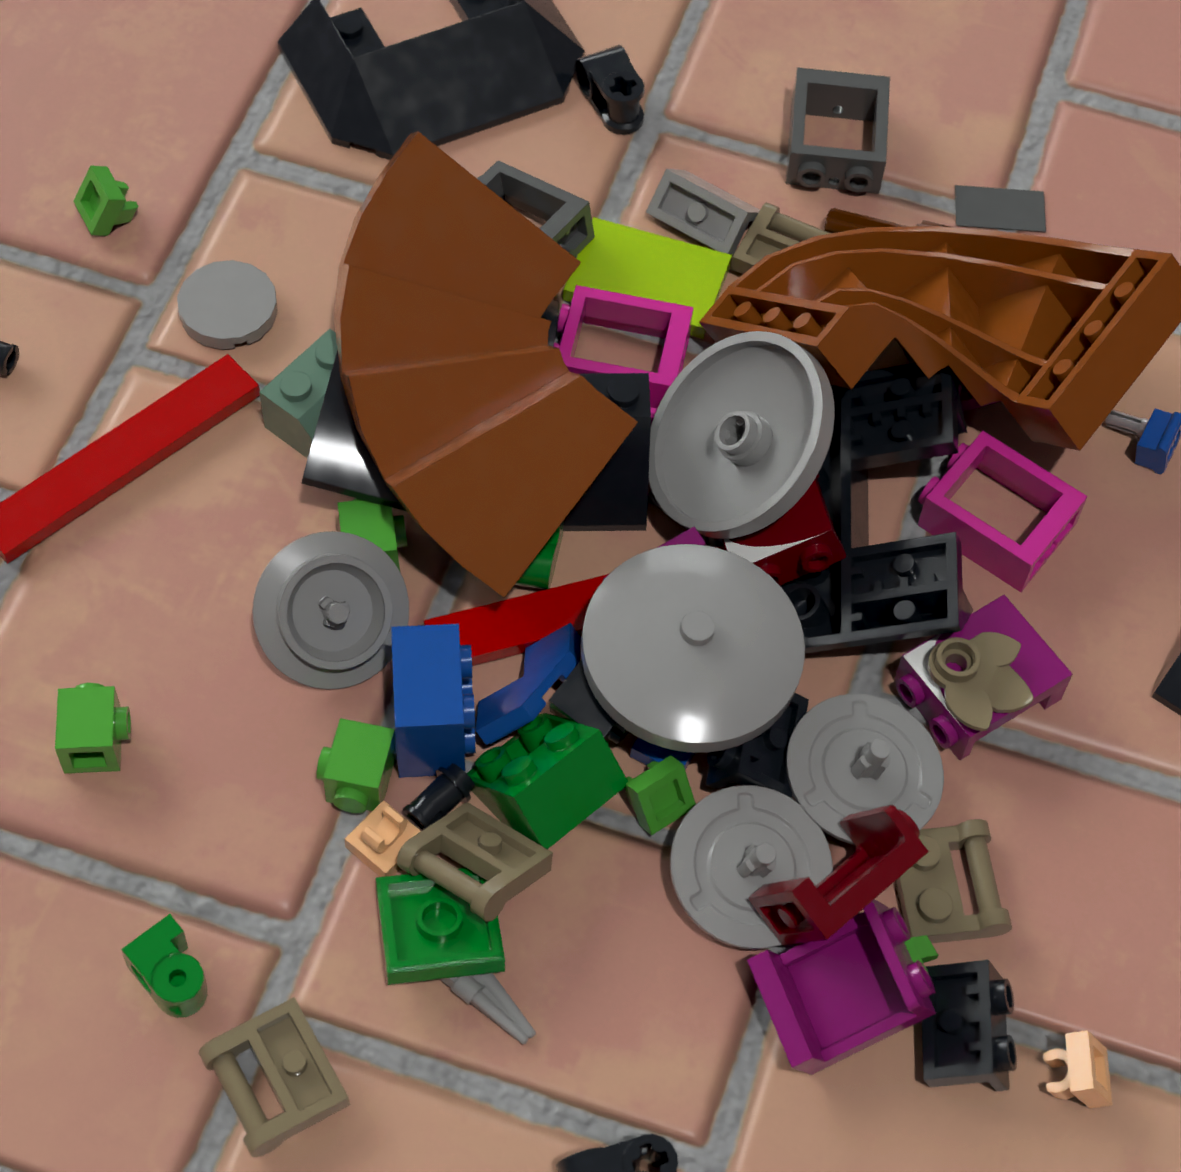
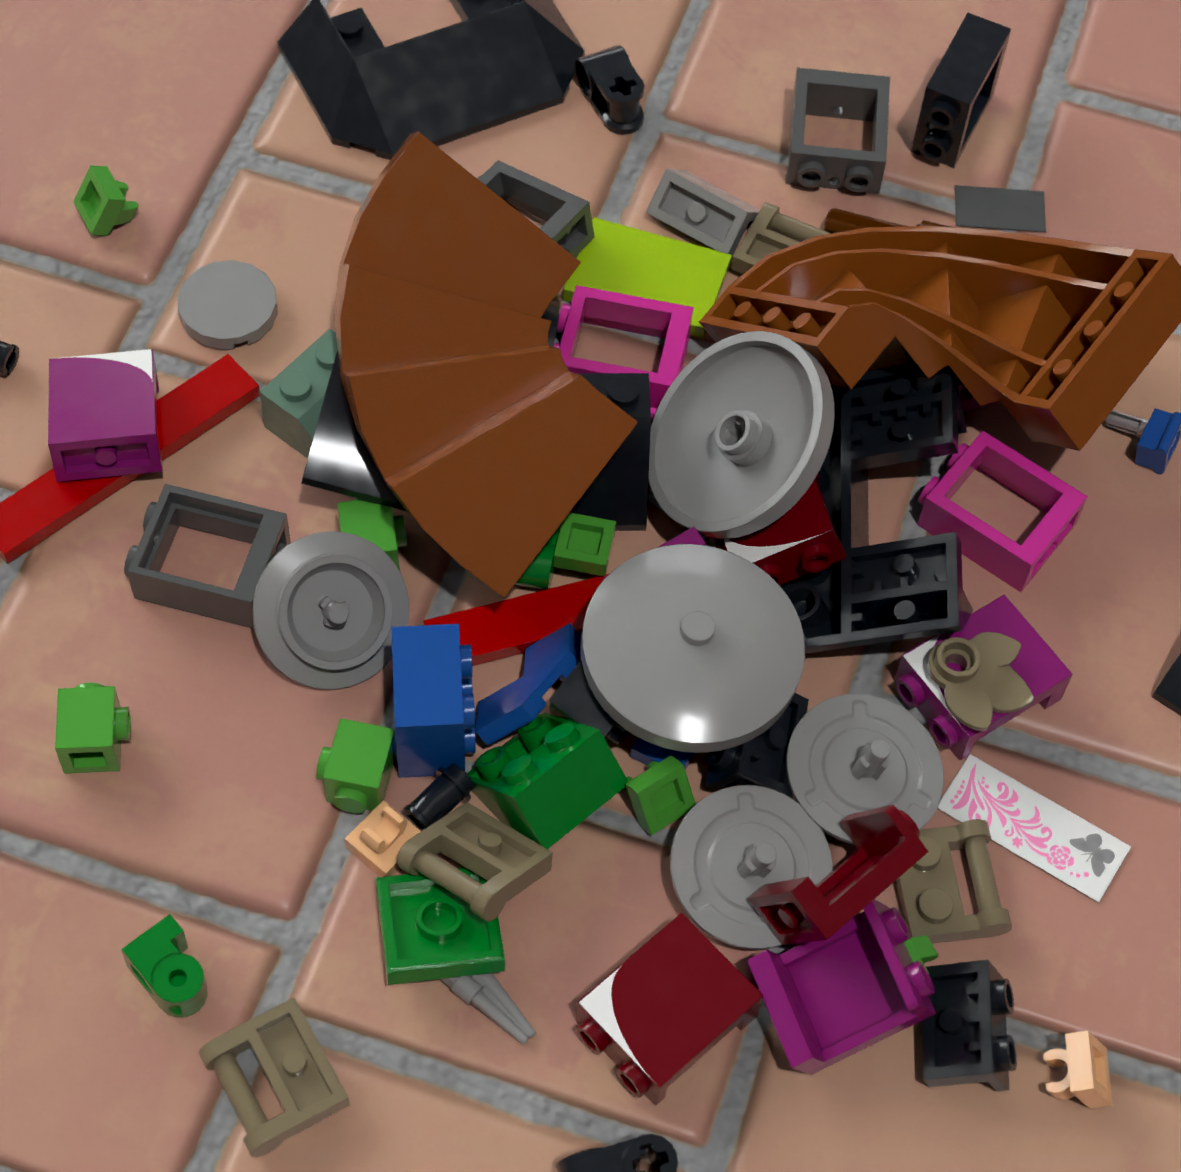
none -> magenta panel [48,349,163,482]
none -> dark grey window [124,484,291,629]
none -> bright green tile [553,513,616,576]
none -> dark red panel [576,912,763,1106]
none -> black window [911,13,1011,168]
none -> white sticker [937,754,1131,903]

